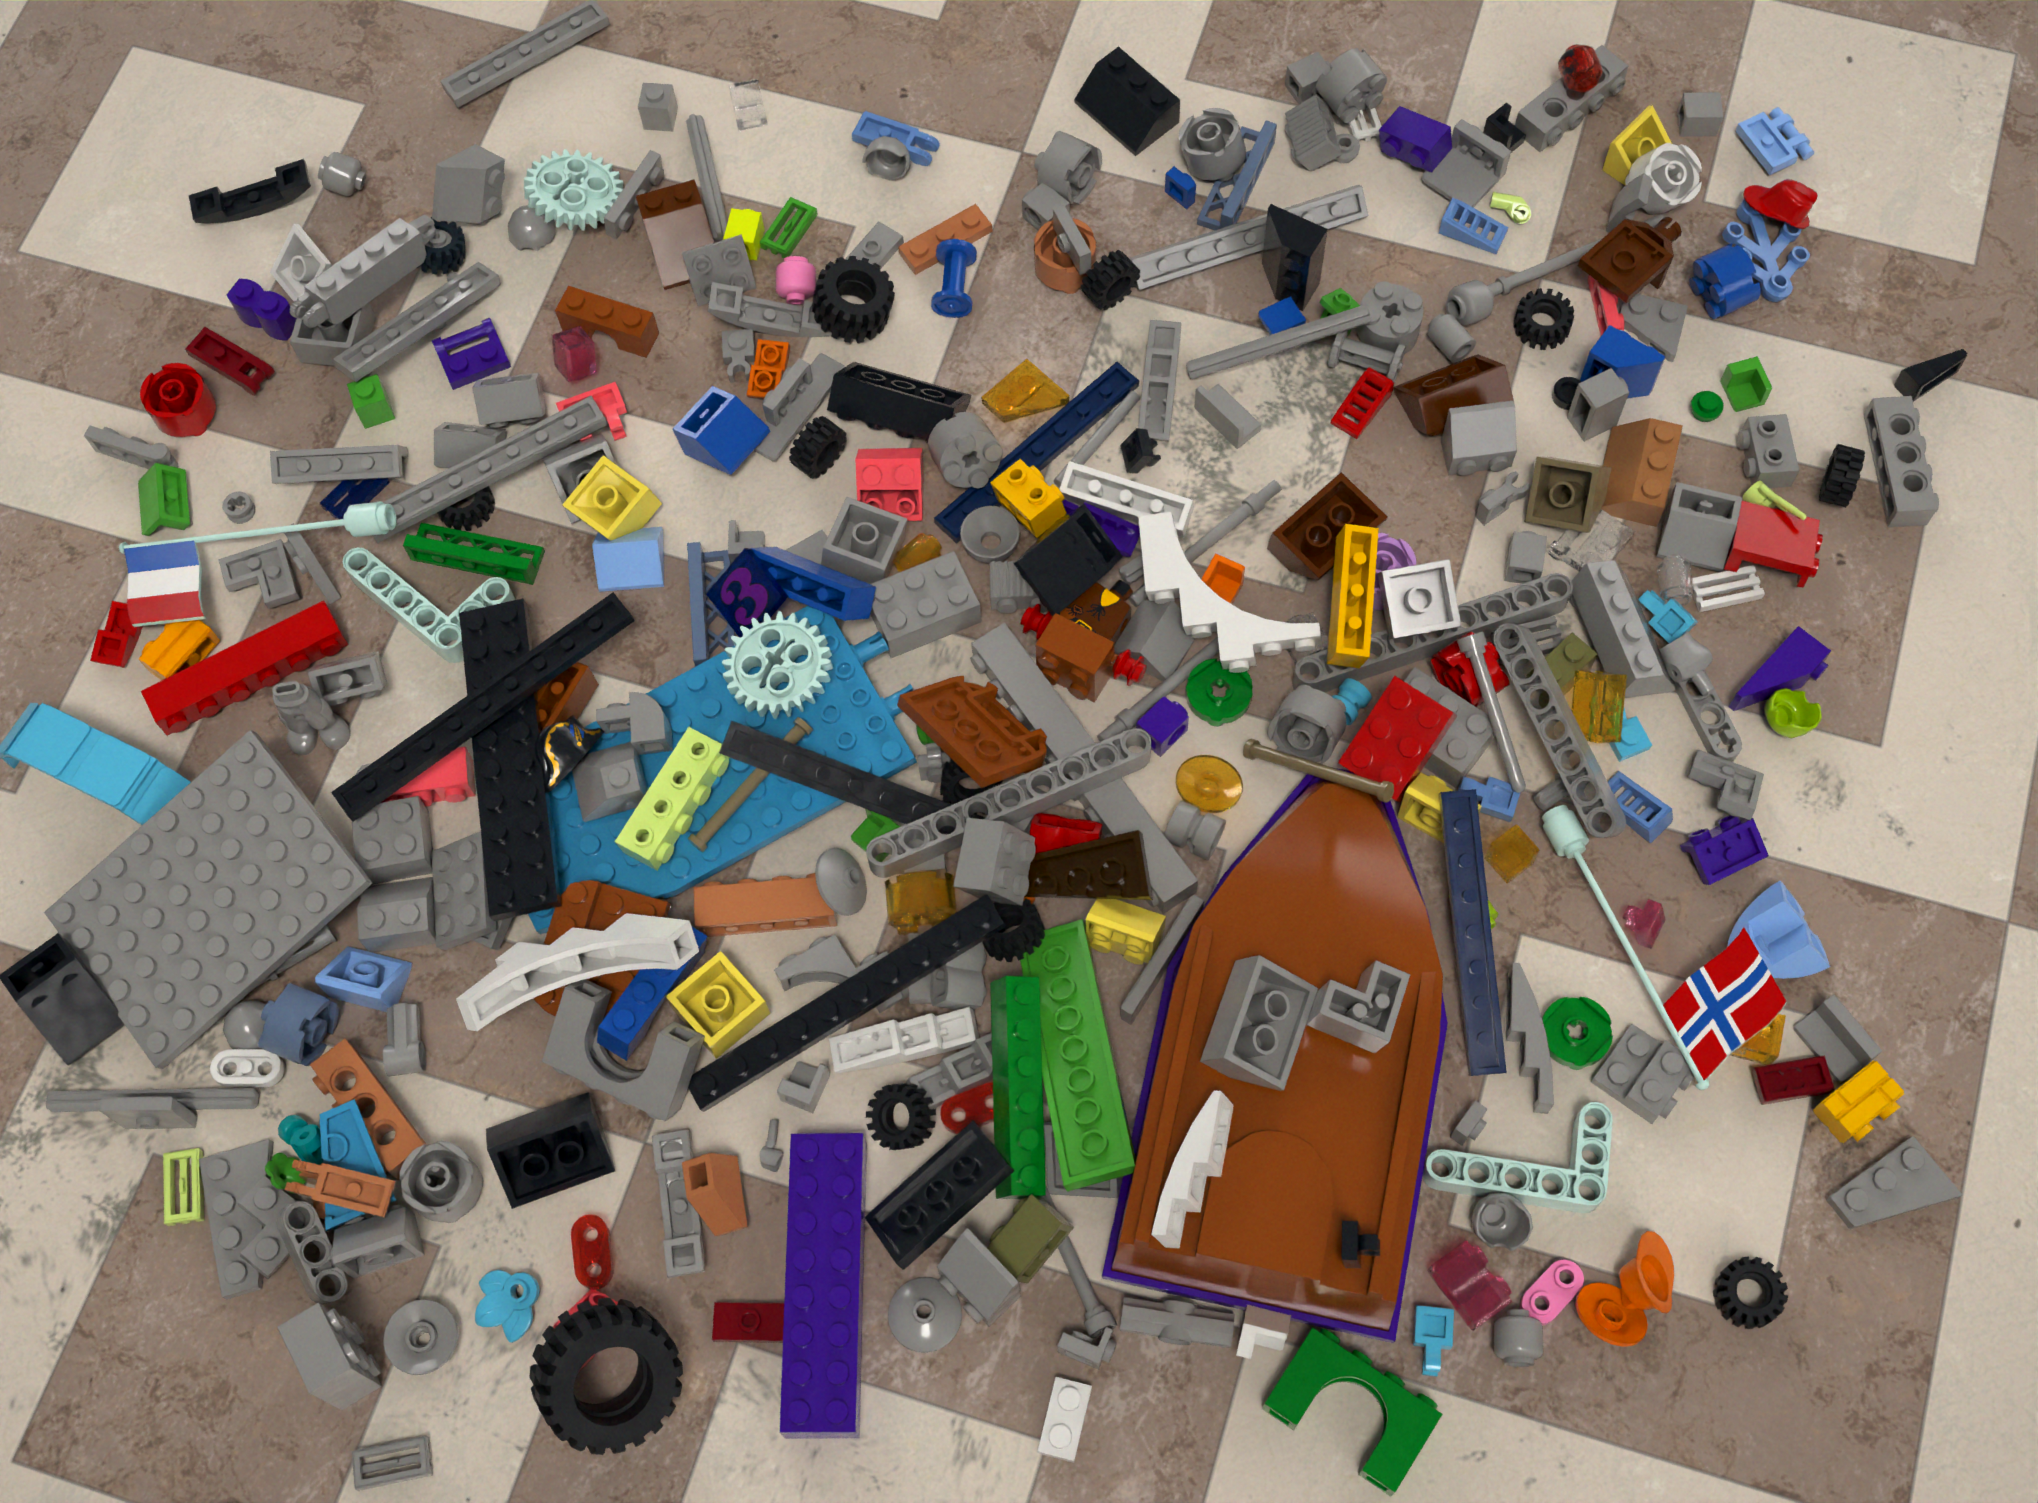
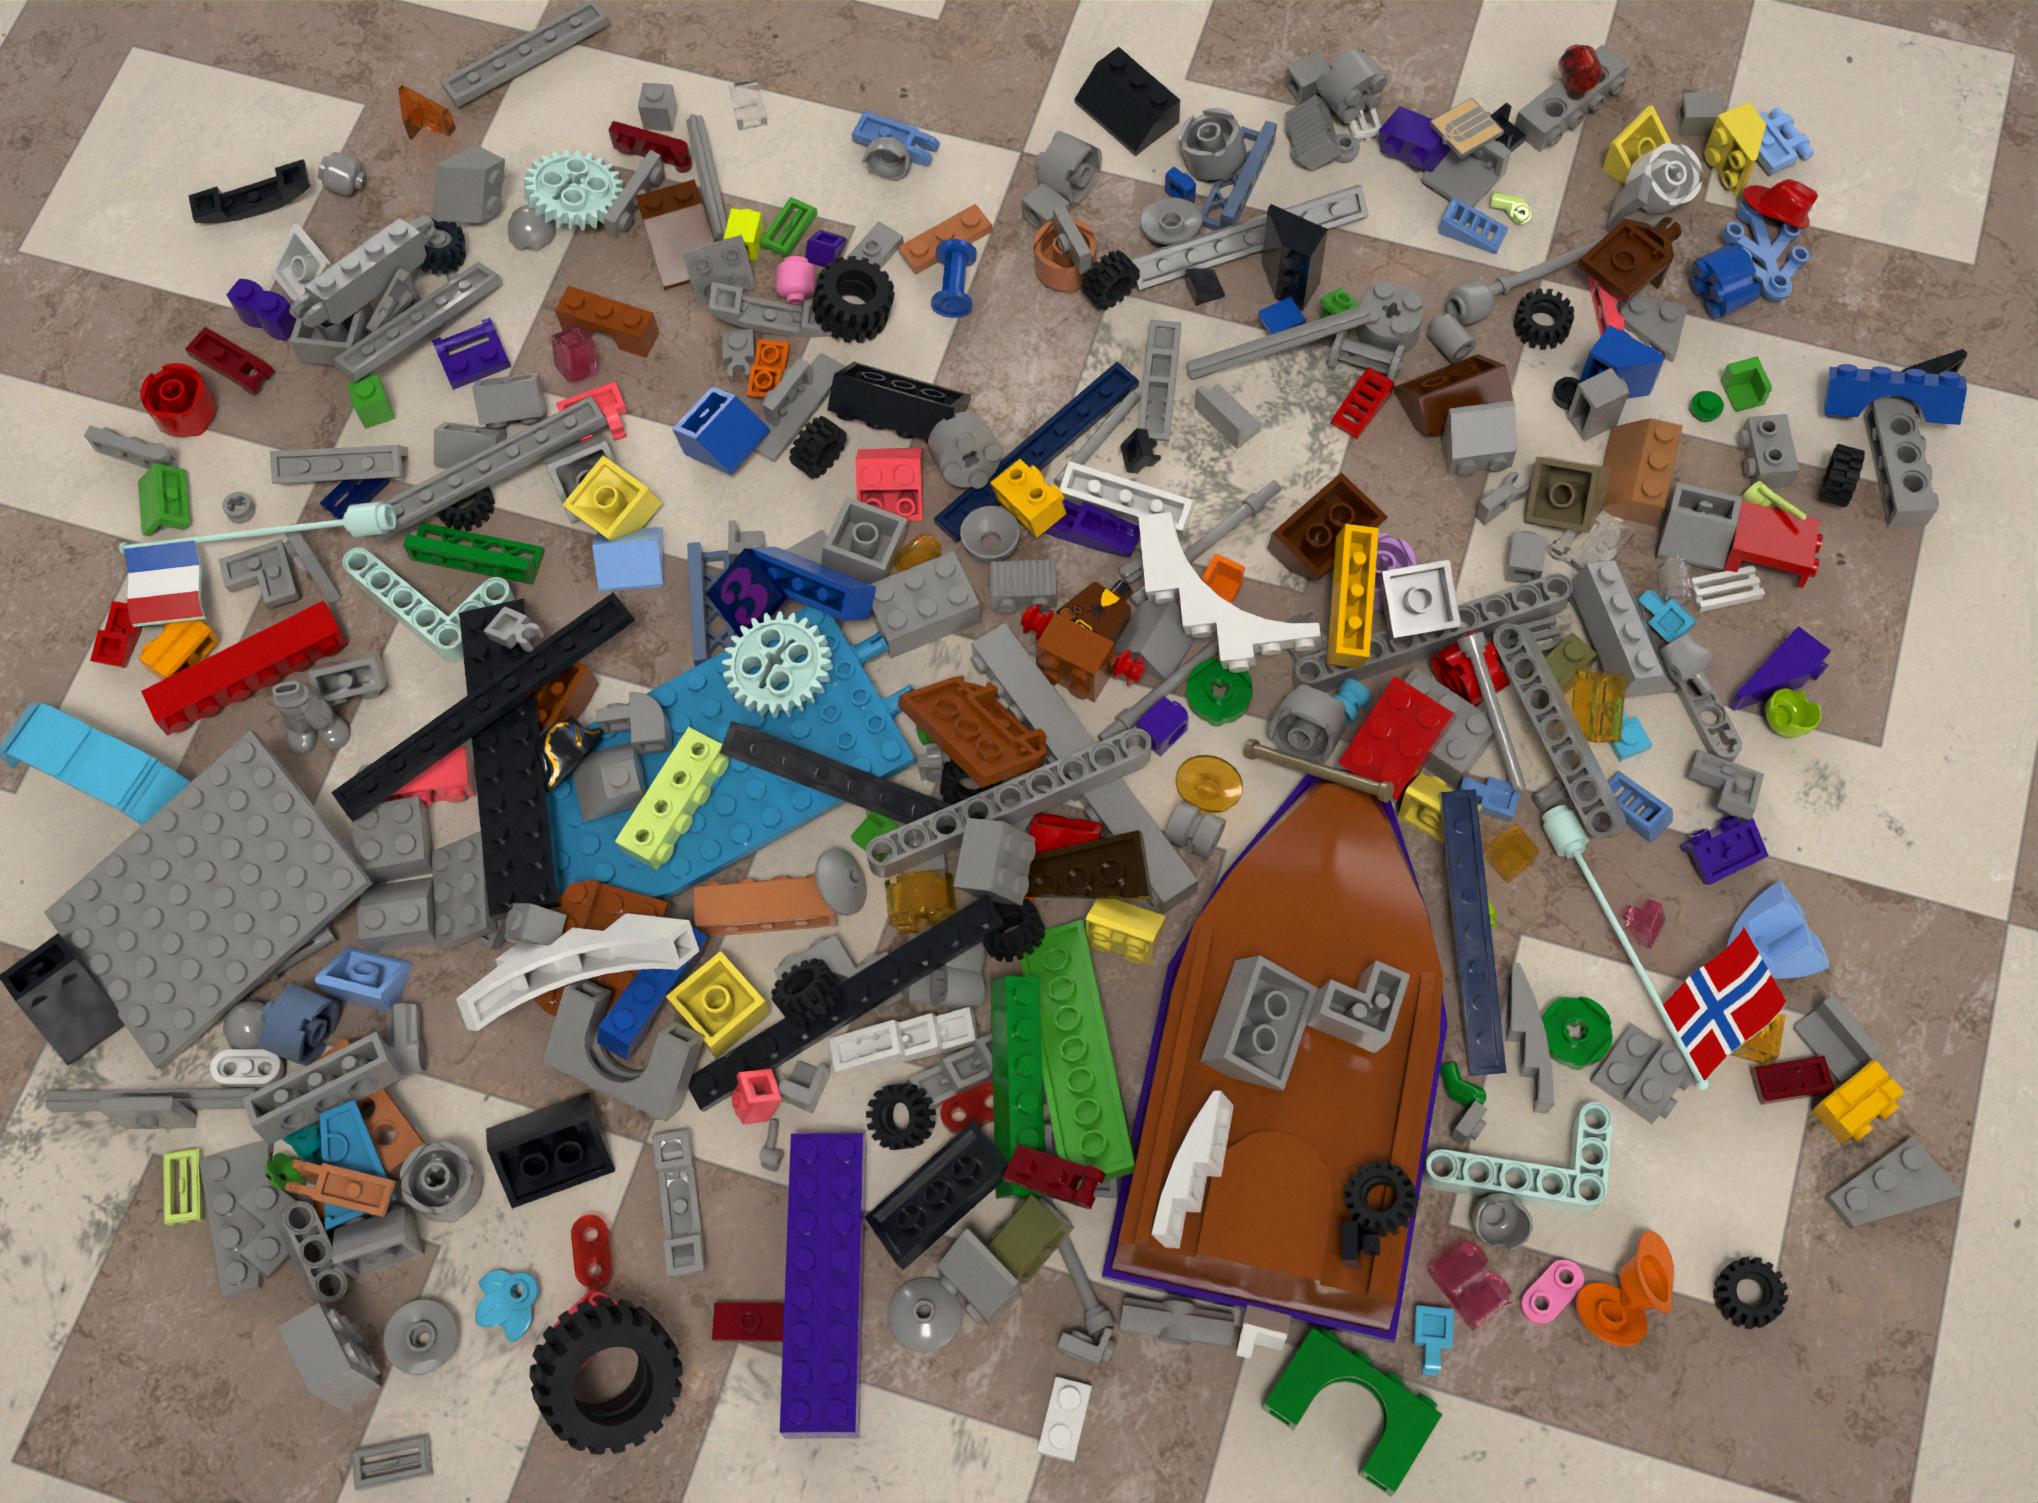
nougat slope [682,1153,748,1236] -> none
dark tan bar [687,717,813,852] -> none
clear yellow wing [981,359,1070,423] -> none
black slope [1014,504,1123,616] -> none
light grey tile [1120,895,1204,1025] -> none
light grey head [1494,1309,1544,1367] -> none
none -> light grey brick [242,1032,403,1145]
none -> light grey wing [366,268,421,334]
none -> clear orange slope [398,85,456,140]
none -> light grey plate [484,606,545,652]
none -> light grey brick [504,903,567,945]
none -> dark red plate [608,121,692,173]
none -> coral brick [732,1069,782,1125]
none -> black tyre [771,958,841,1025]
none -> dark purple slope [805,229,847,268]
none -> dark red plate [1003,1145,1106,1209]
none -> light grey dish [1141,197,1202,245]
none -> black slope [1185,268,1225,306]
none -> black tyre [1344,1160,1418,1237]
none -> piece [1429,98,1504,159]
none -> green arm [1440,1063,1487,1108]
none -> light yellow slope [1704,101,1766,198]
none -> blue arch [1824,364,1967,425]

